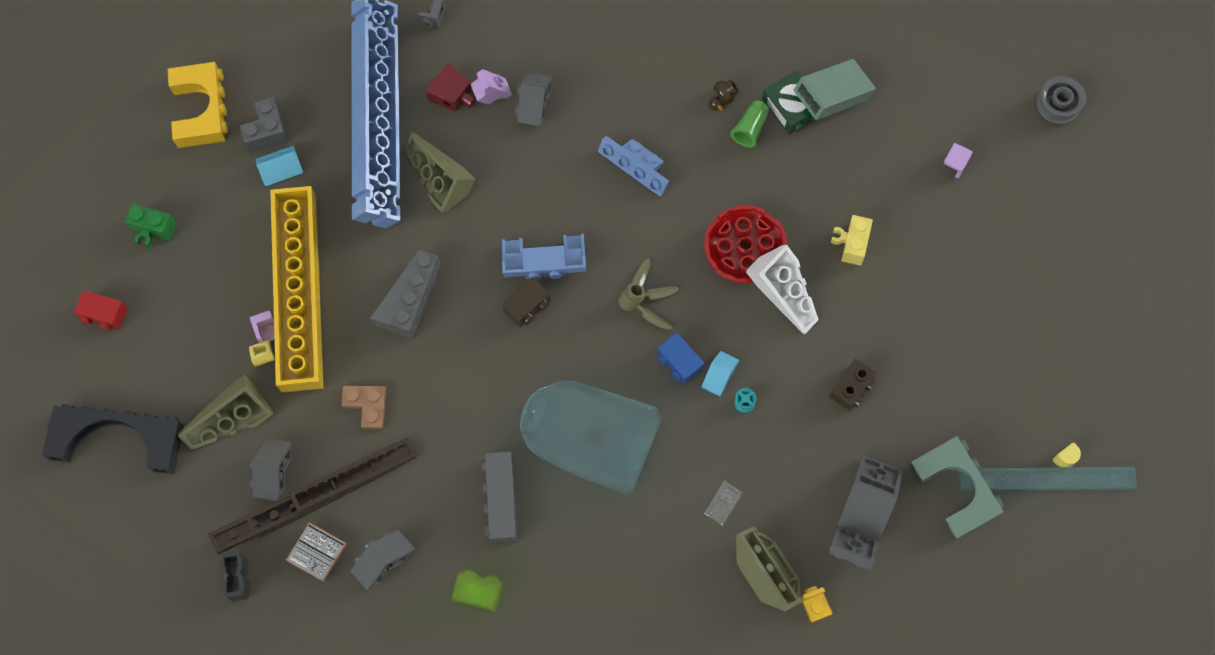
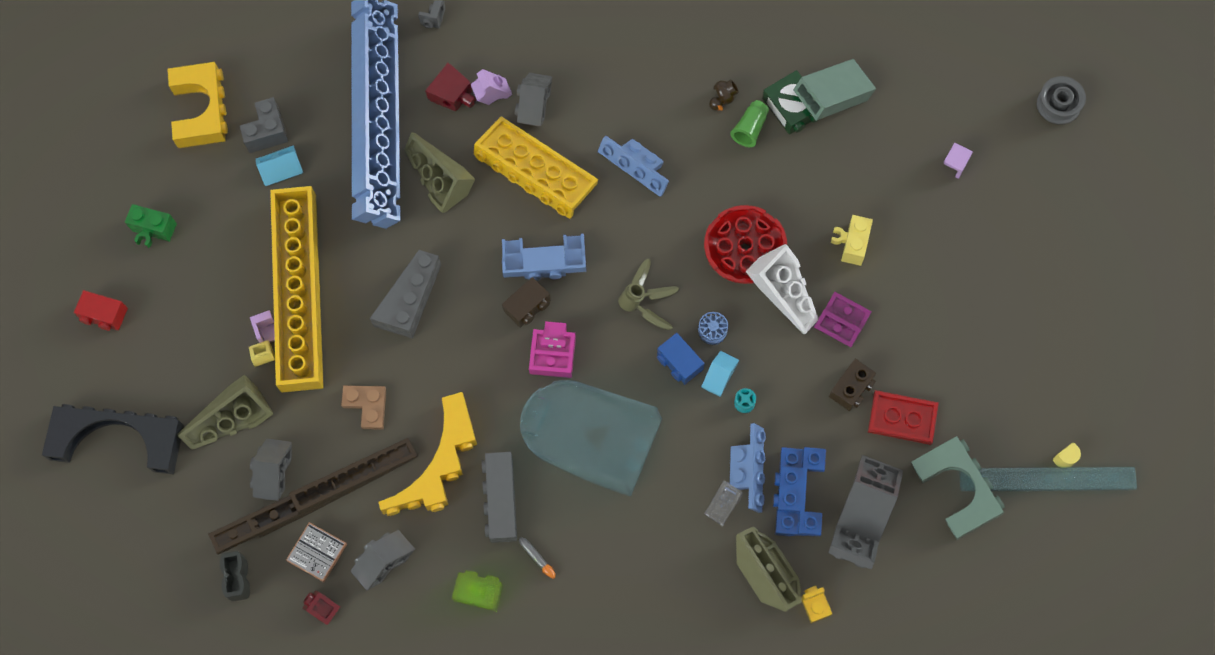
none -> dark red bracket [302,590,340,625]
none -> yellow arch [379,392,477,516]
none -> yellow bracket [474,116,598,219]
none -> flat silver piece [519,537,555,579]
none -> dark pink piece [529,321,576,378]
none -> medium blue wheel [698,312,728,345]
none -> medium blue bracket [730,423,766,513]
none -> blue bracket [773,447,826,536]
none -> magenta slope [814,292,872,347]
none -> red tile [868,390,939,445]

